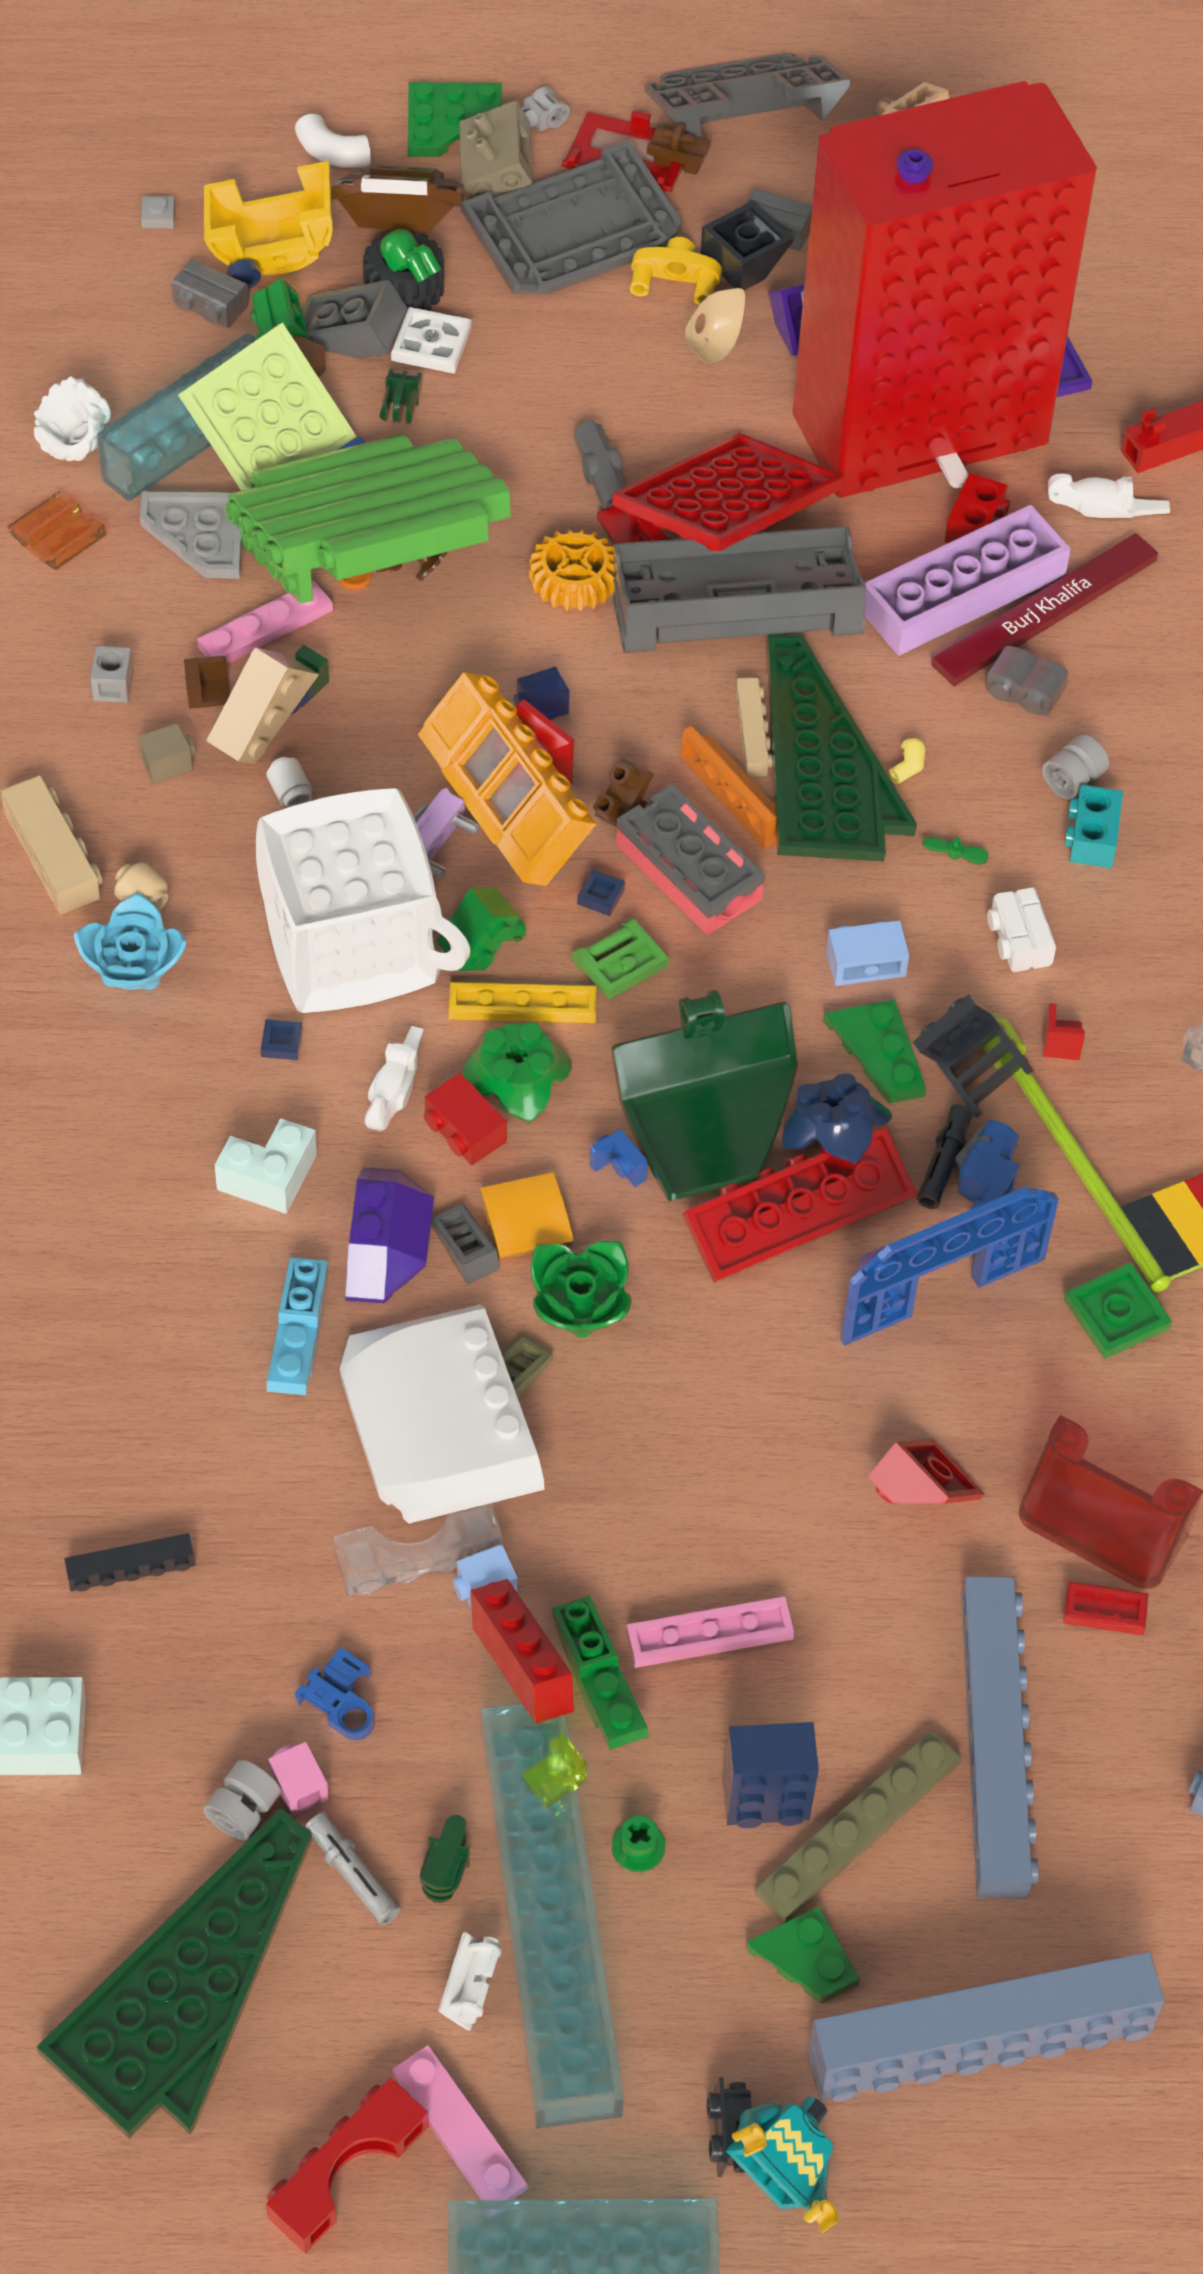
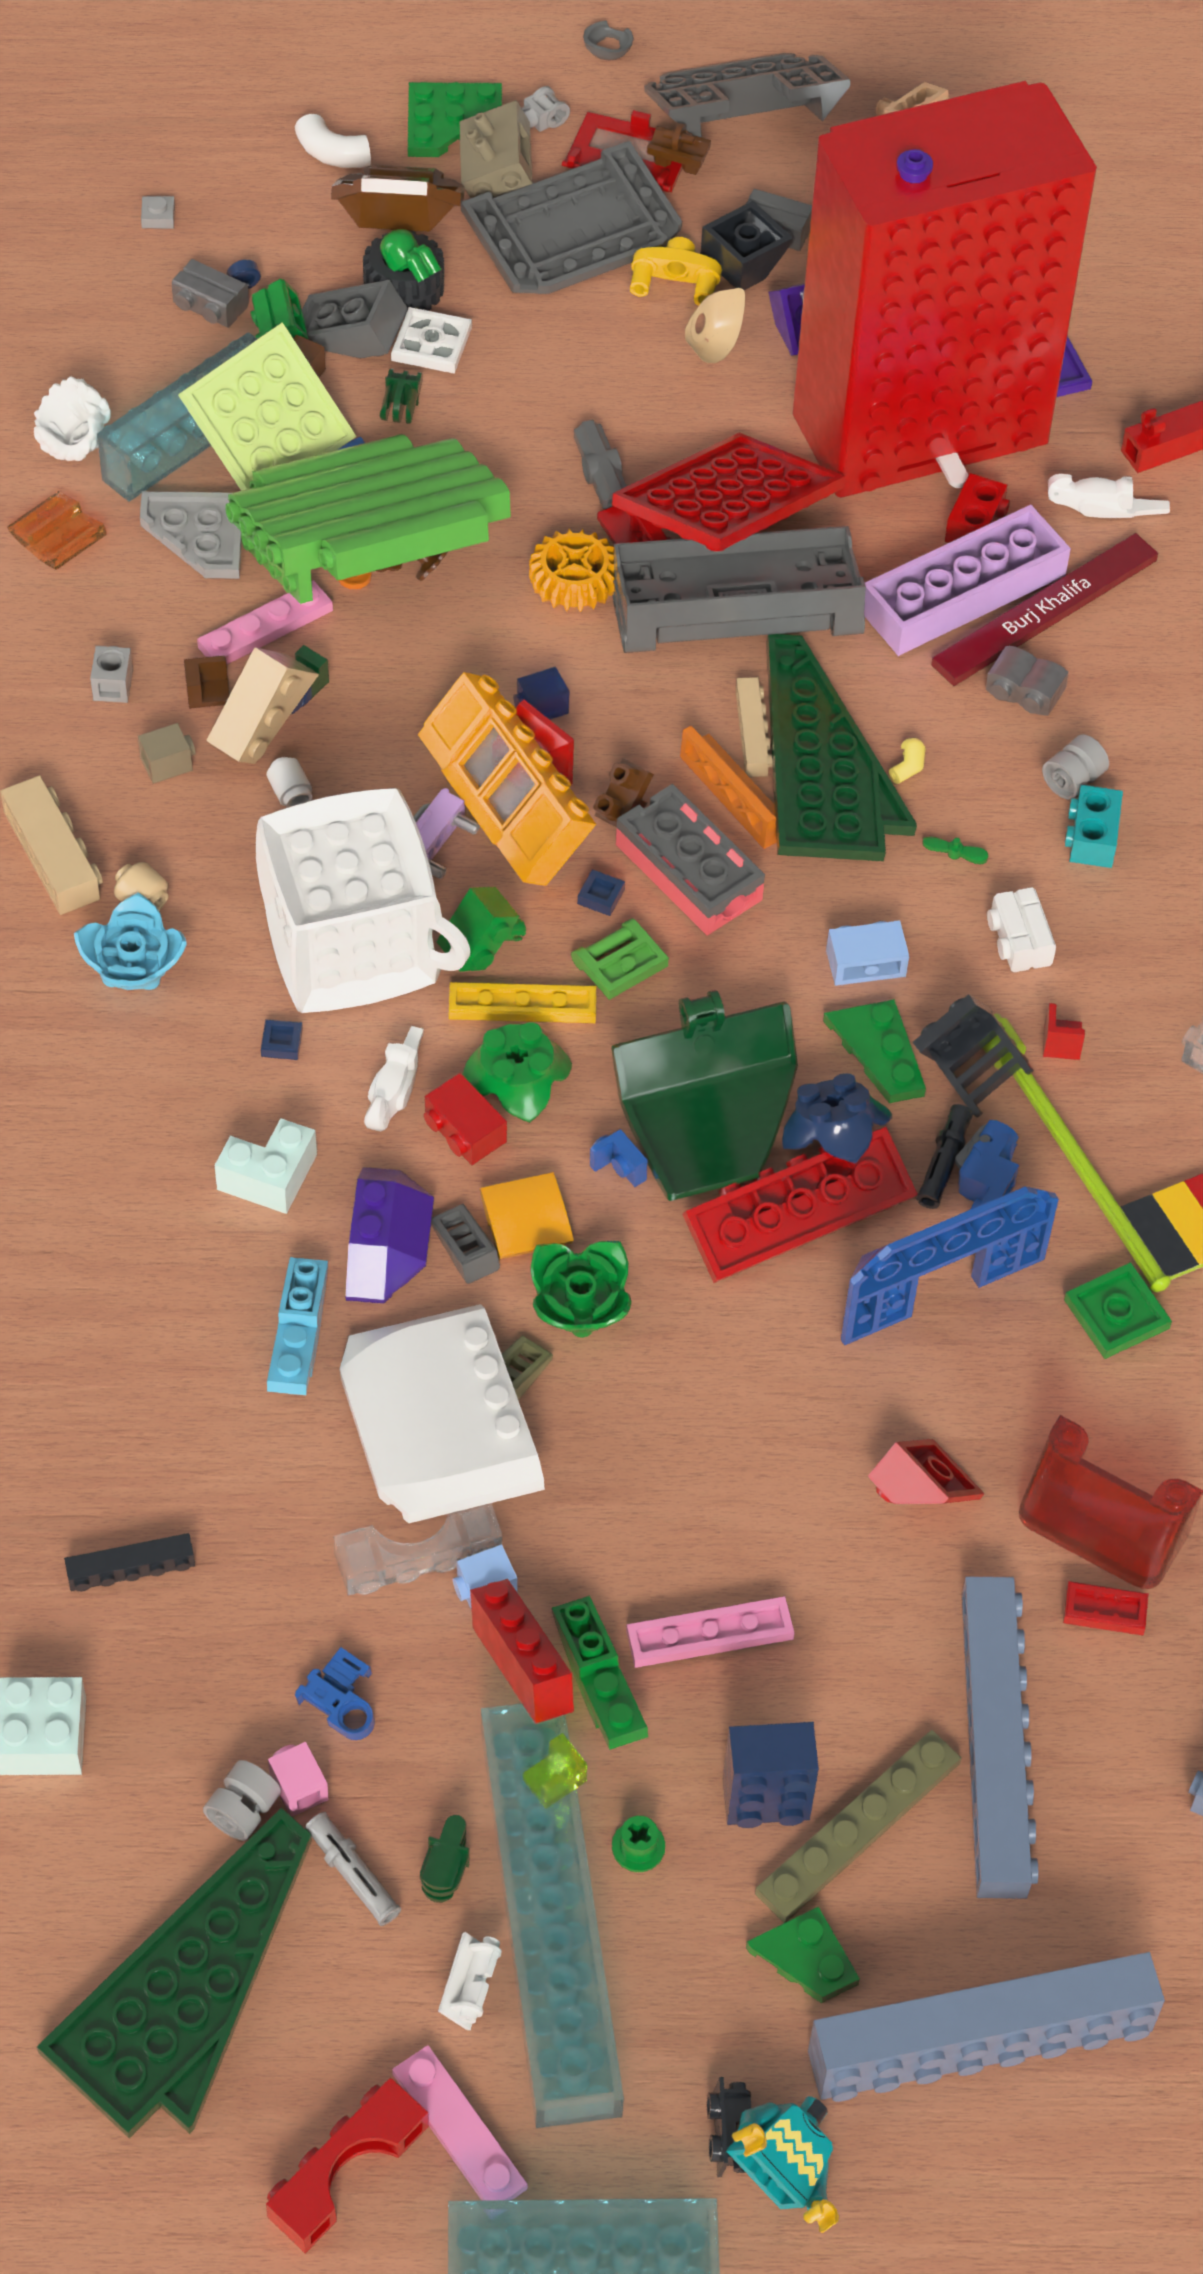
yellow cylinder [204,161,333,276] -> none
none -> dark grey piece [583,21,634,61]

